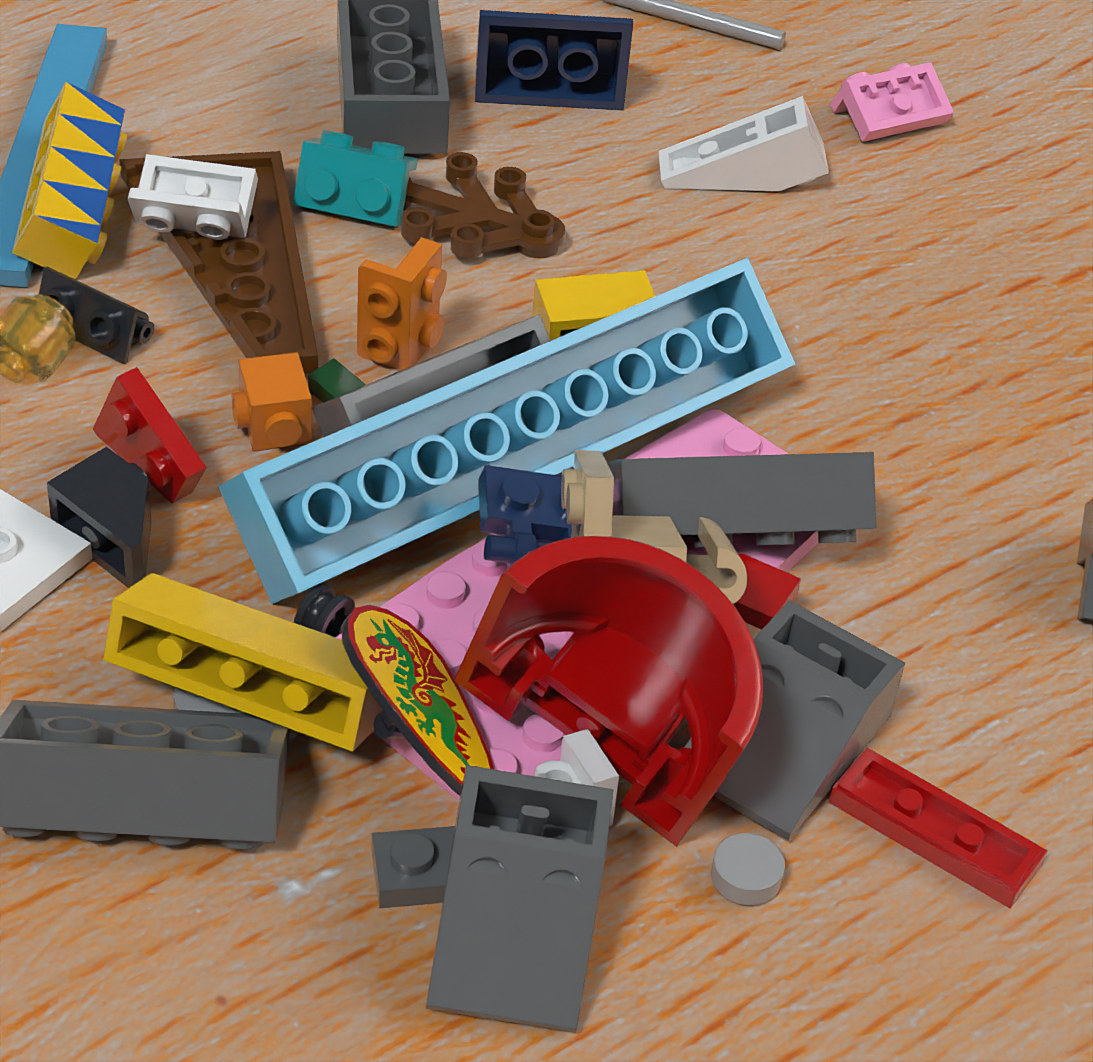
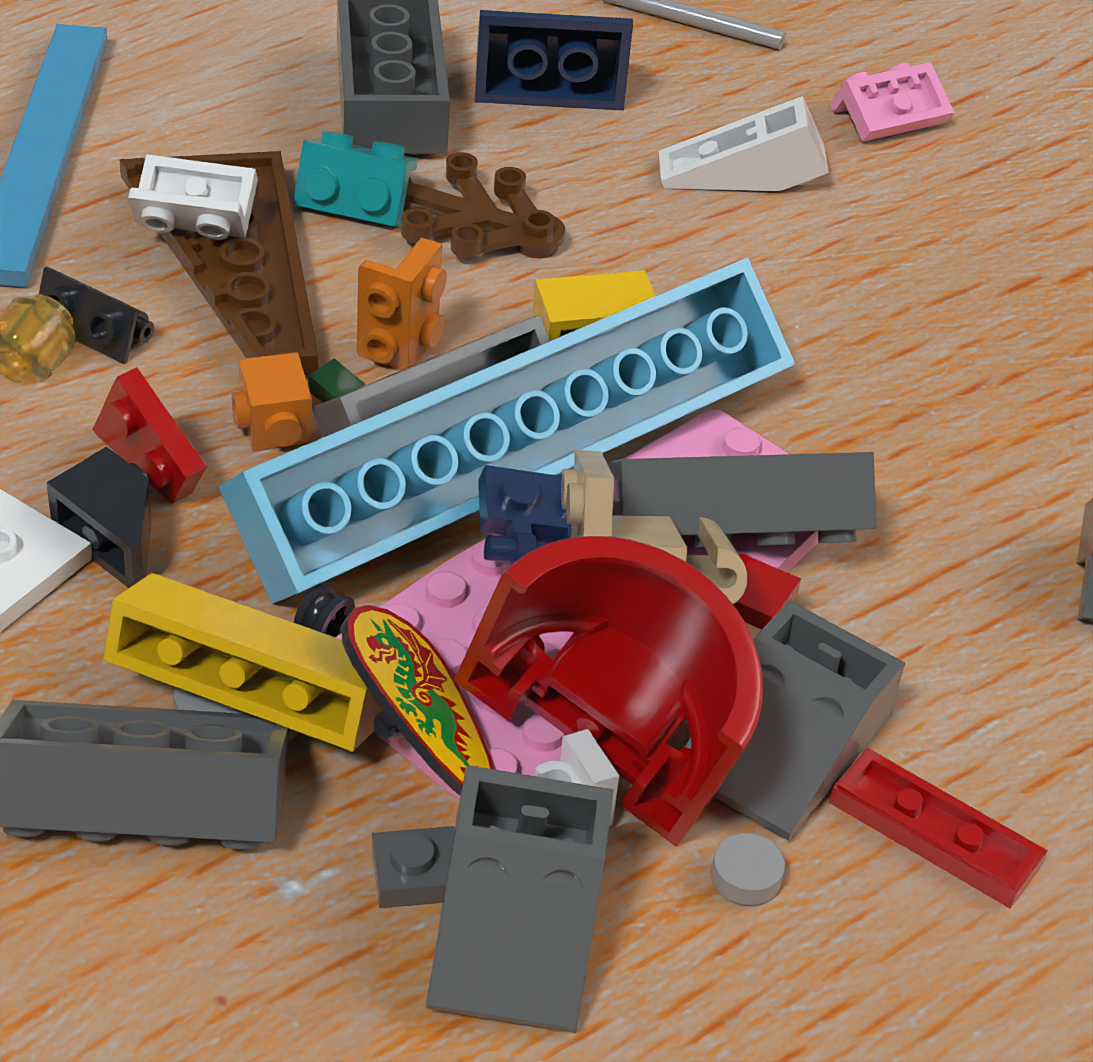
yellow brick [12,82,128,279] -> none

